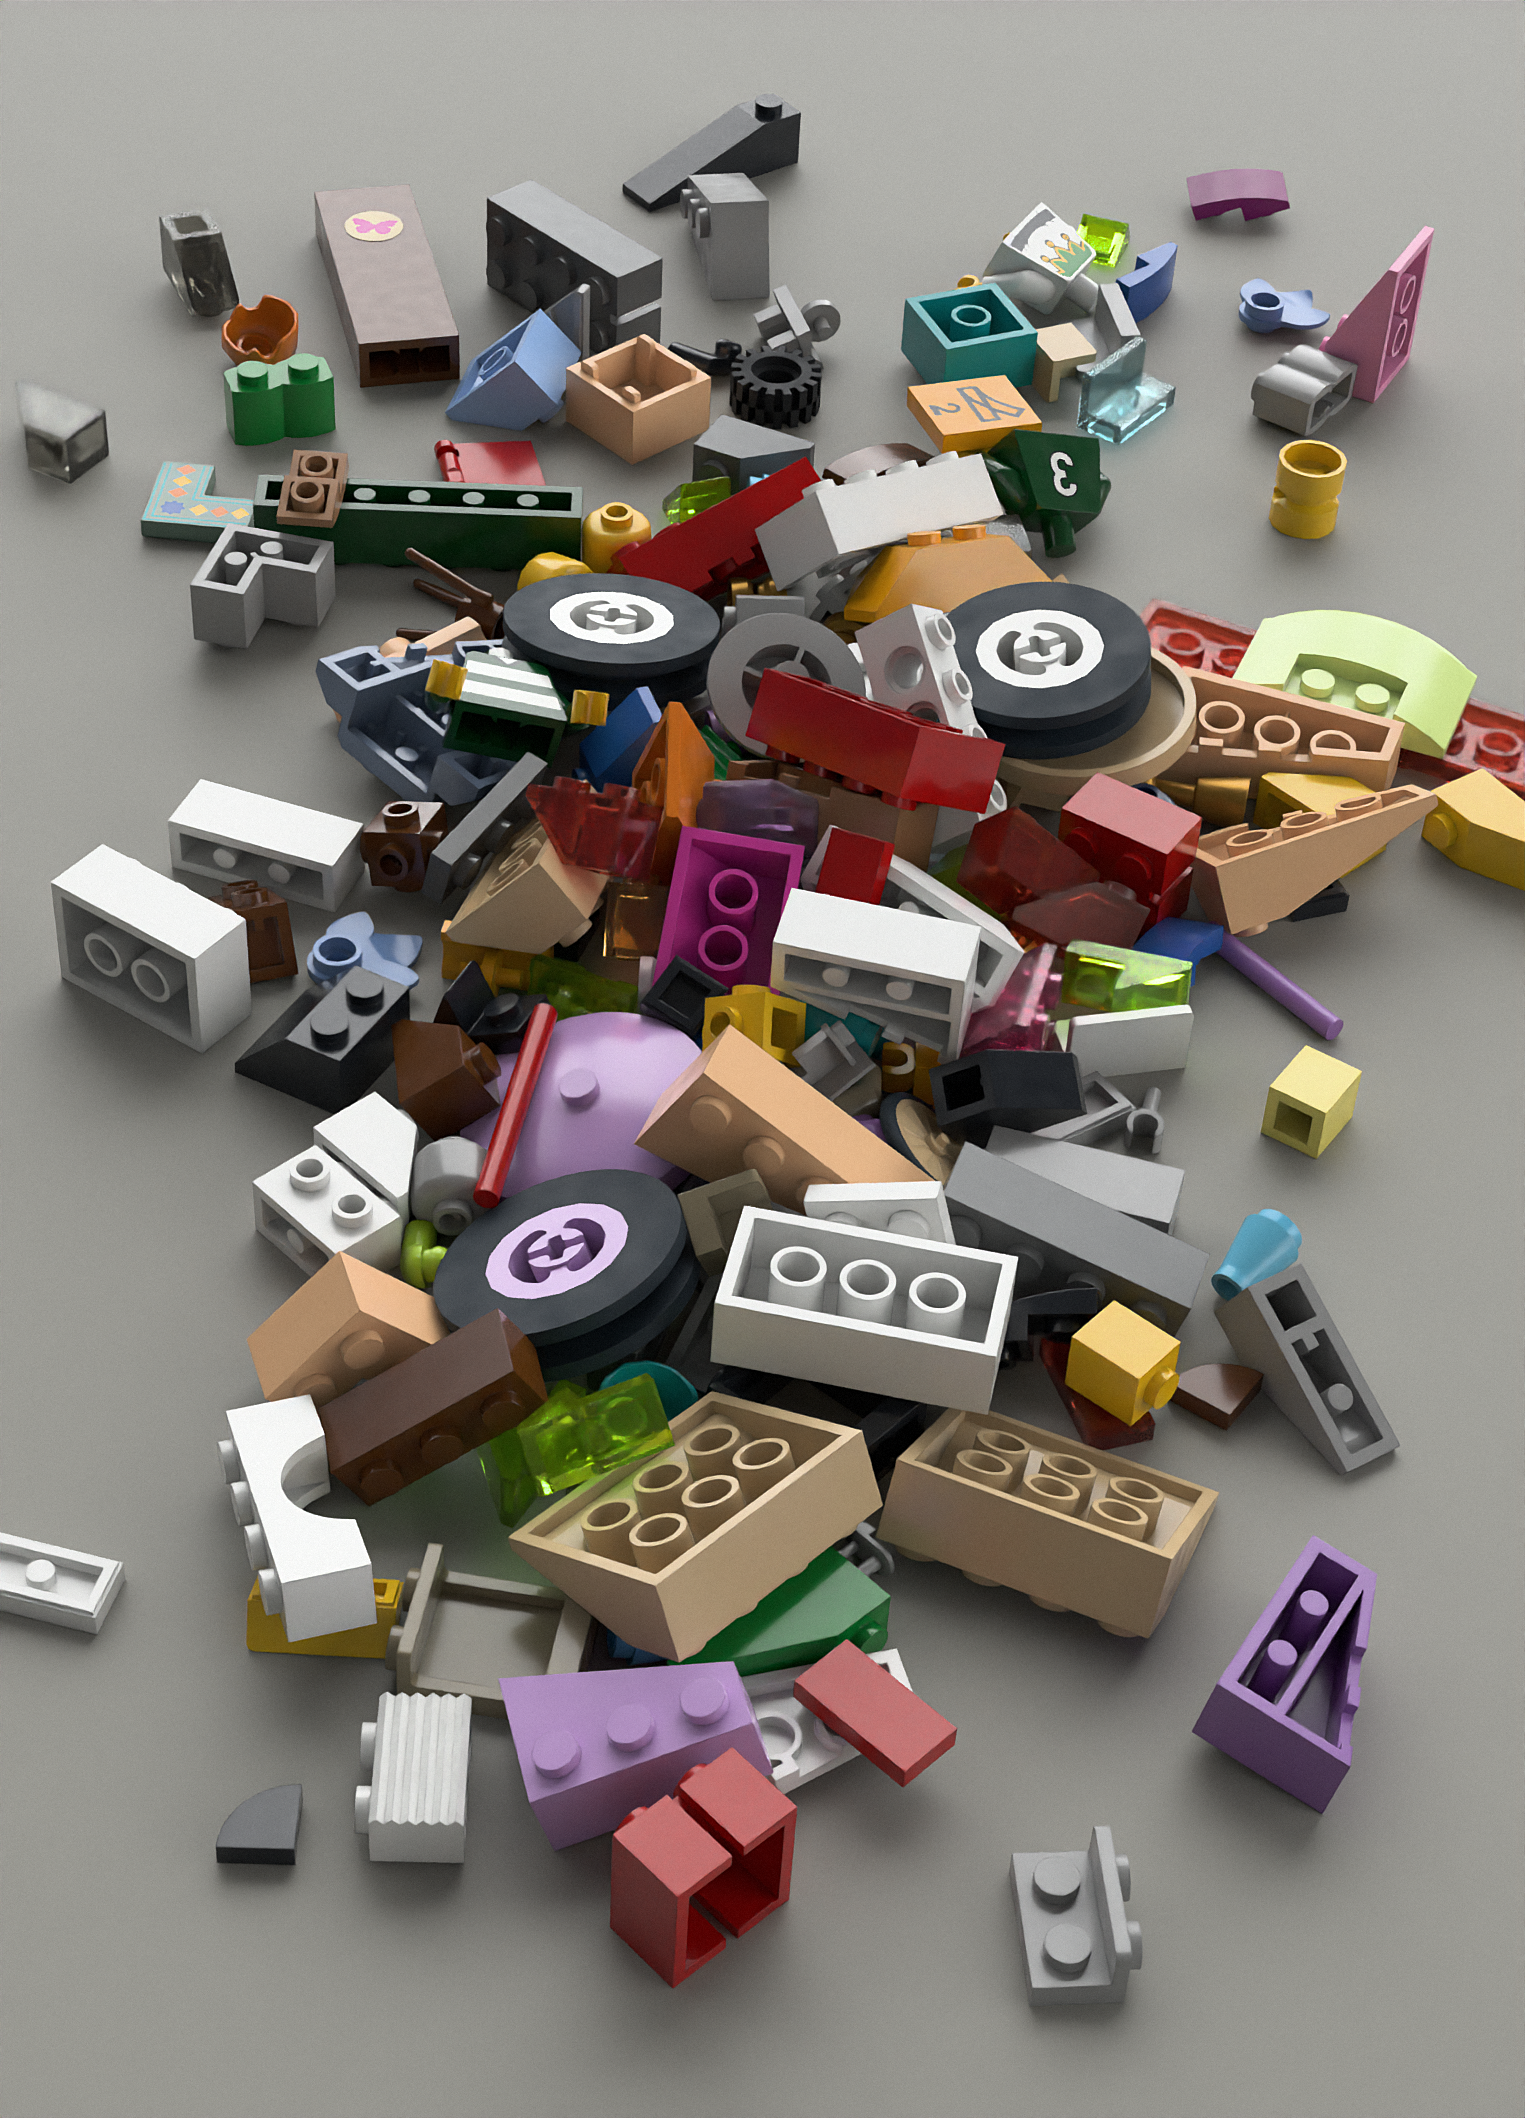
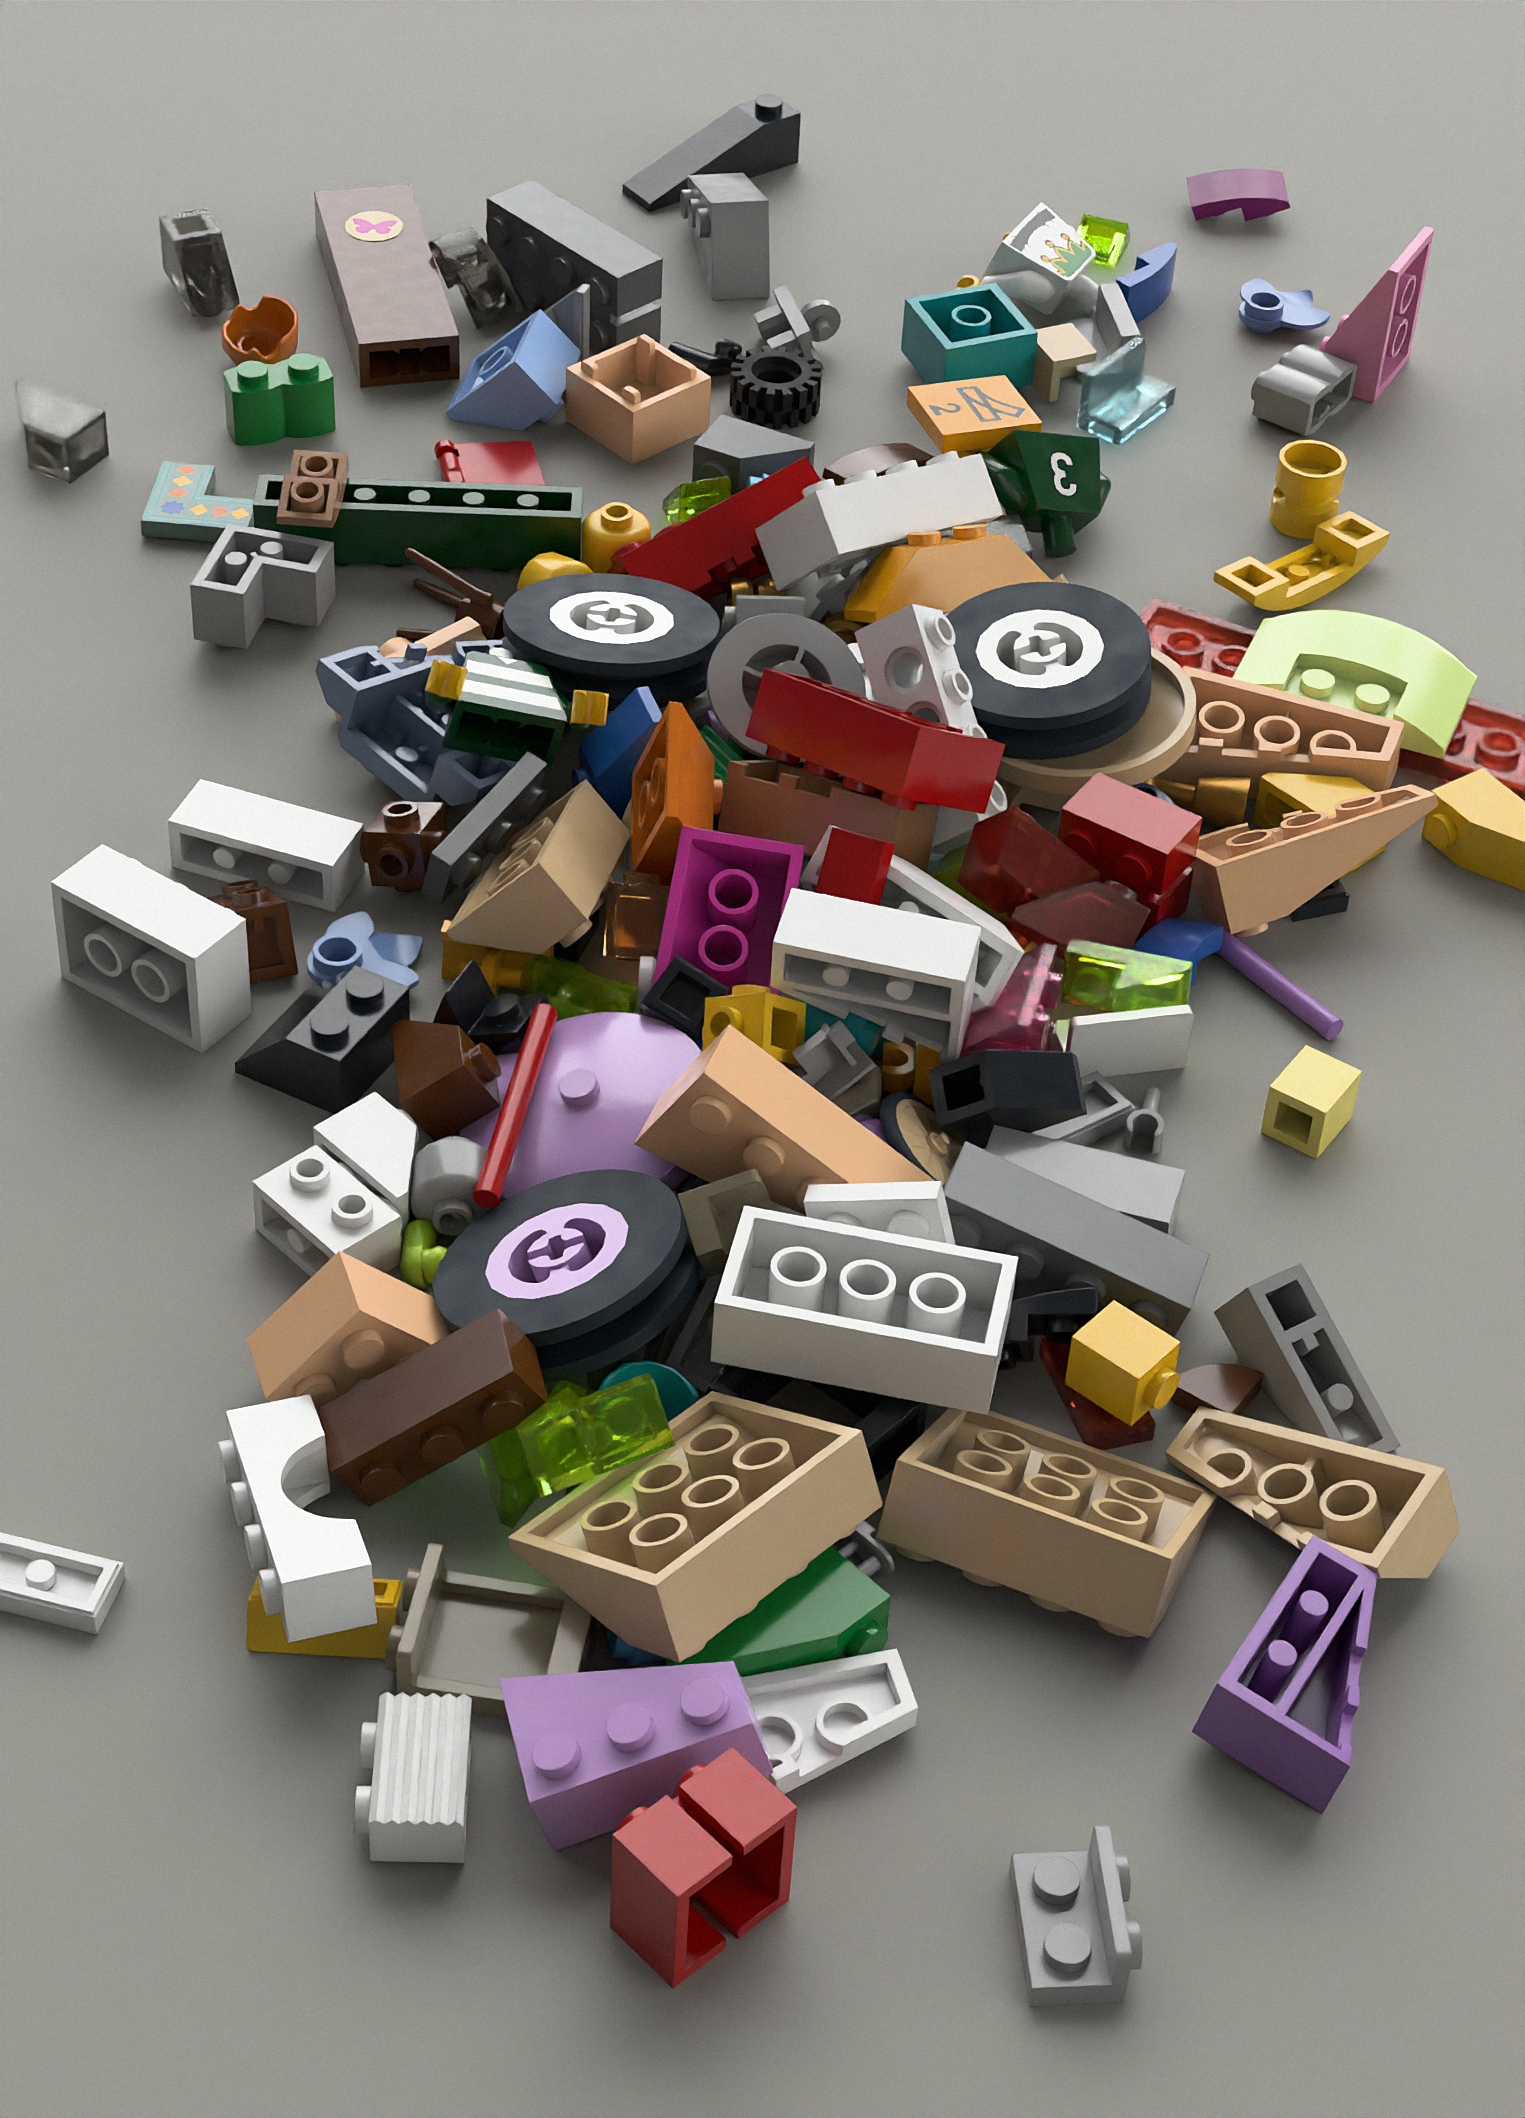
tile [215,1784,303,1865] -> none
clear red slope [526,776,663,882] -> none
brick [696,779,819,859] -> none
tile [793,1639,957,1788] -> none
medium azure cone [1211,1209,1302,1301] -> none
none -> clear smoke slope [428,226,525,330]
none -> tan wedge [1165,1406,1461,1579]
none -> yellow slope [1213,510,1390,611]

